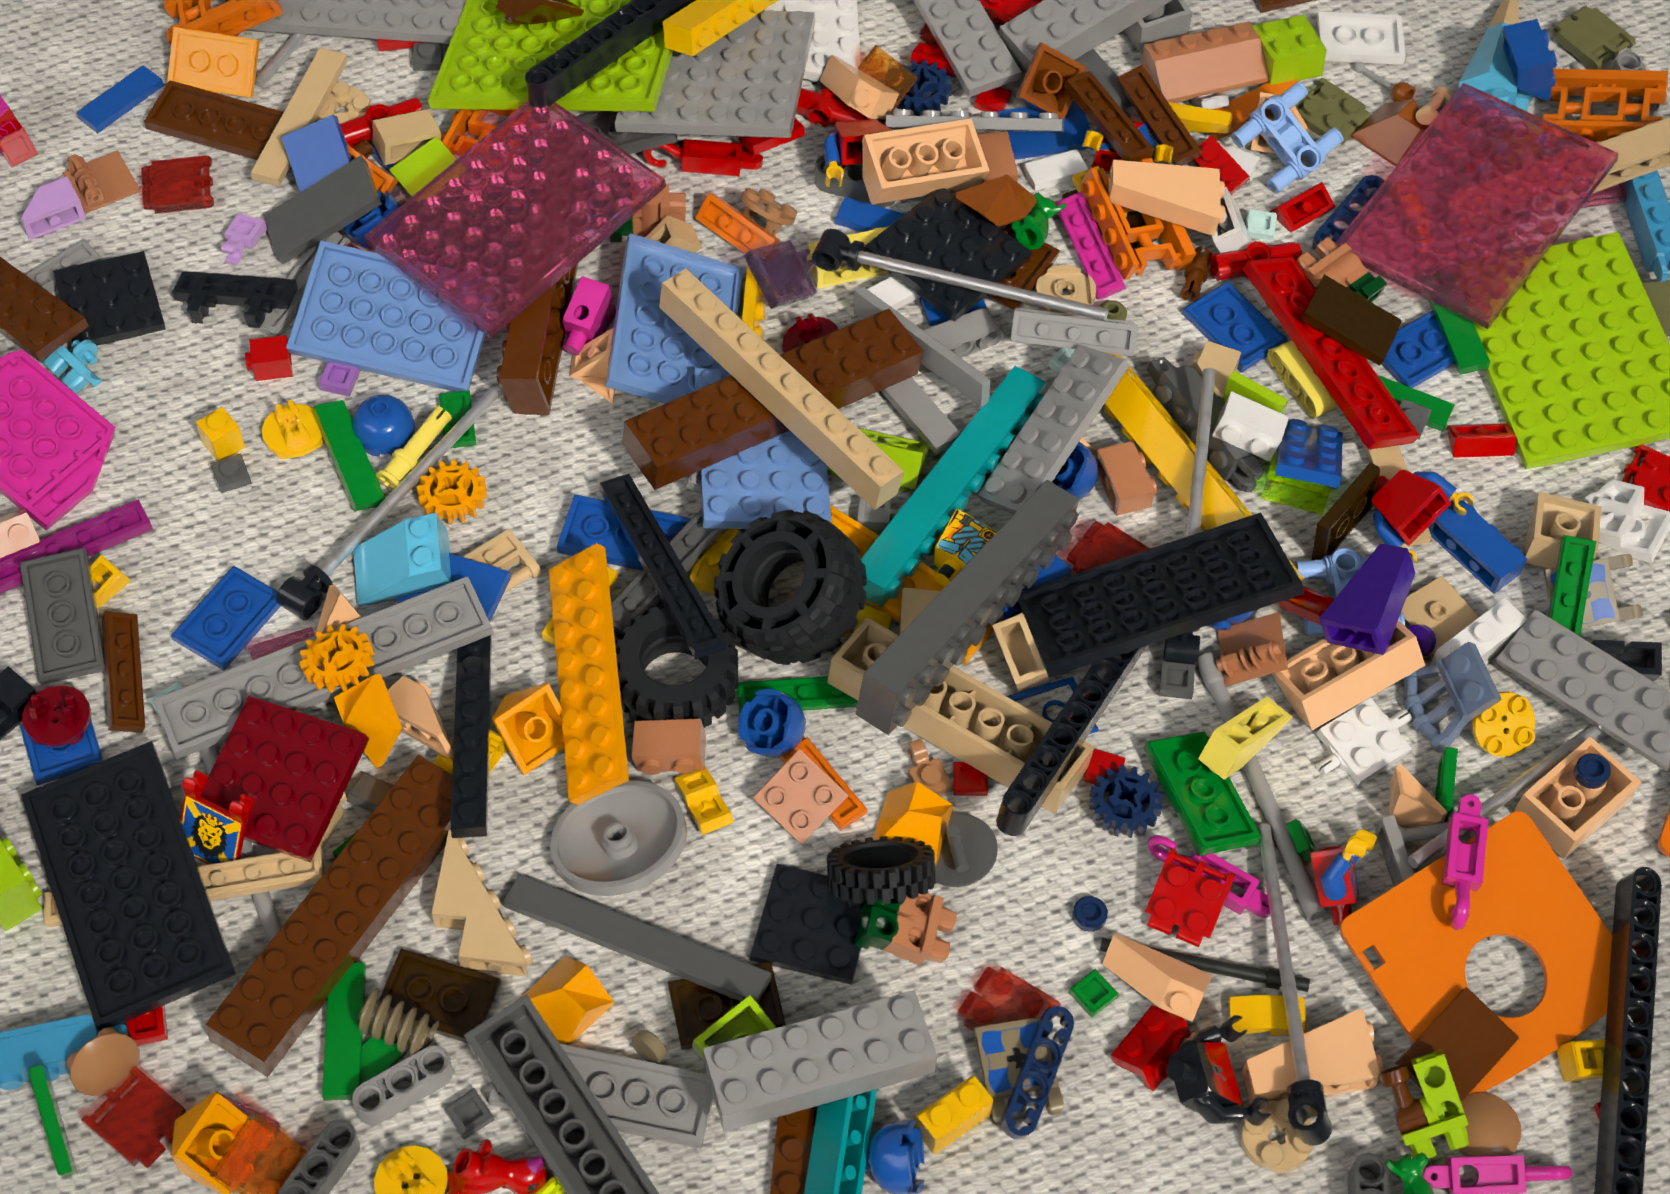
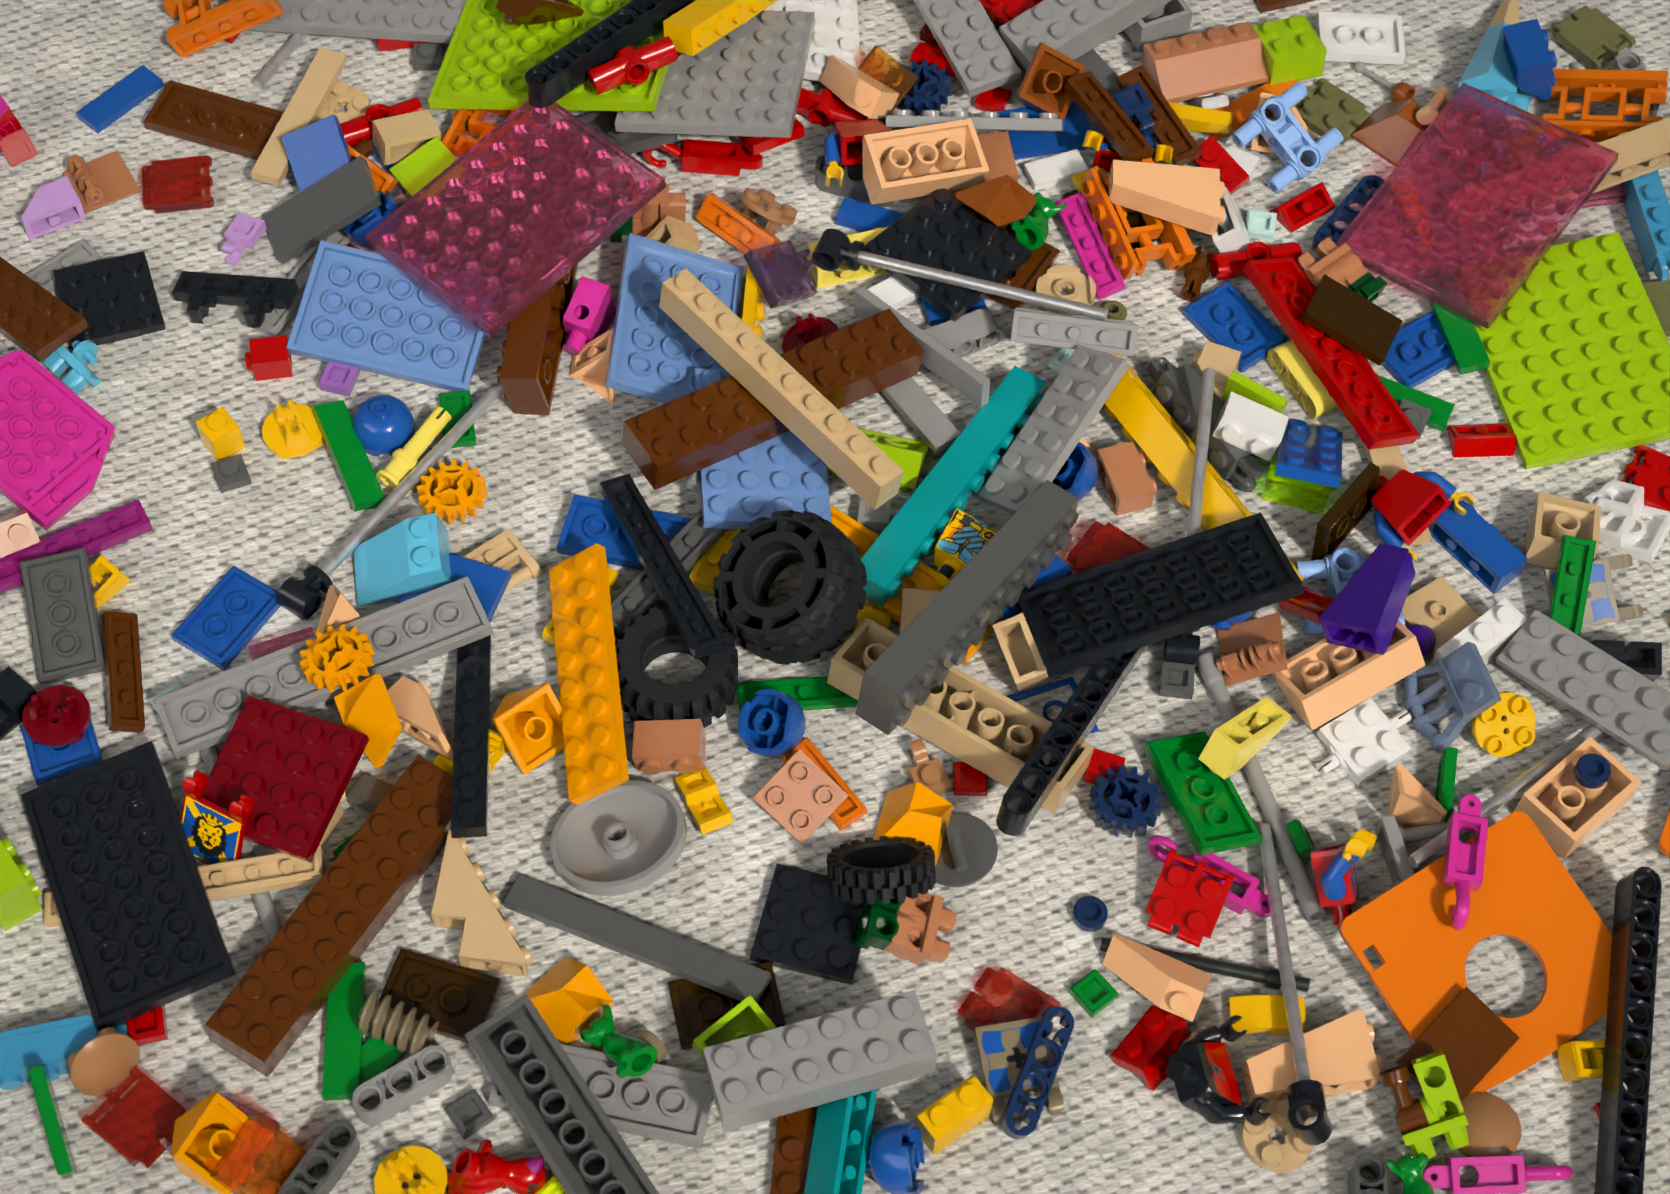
light orange tile [167,27,260,98] -> none
none -> green animal [580,1005,658,1078]
none -> red piece [587,36,679,95]
none -> dark blue plate [1113,82,1155,137]

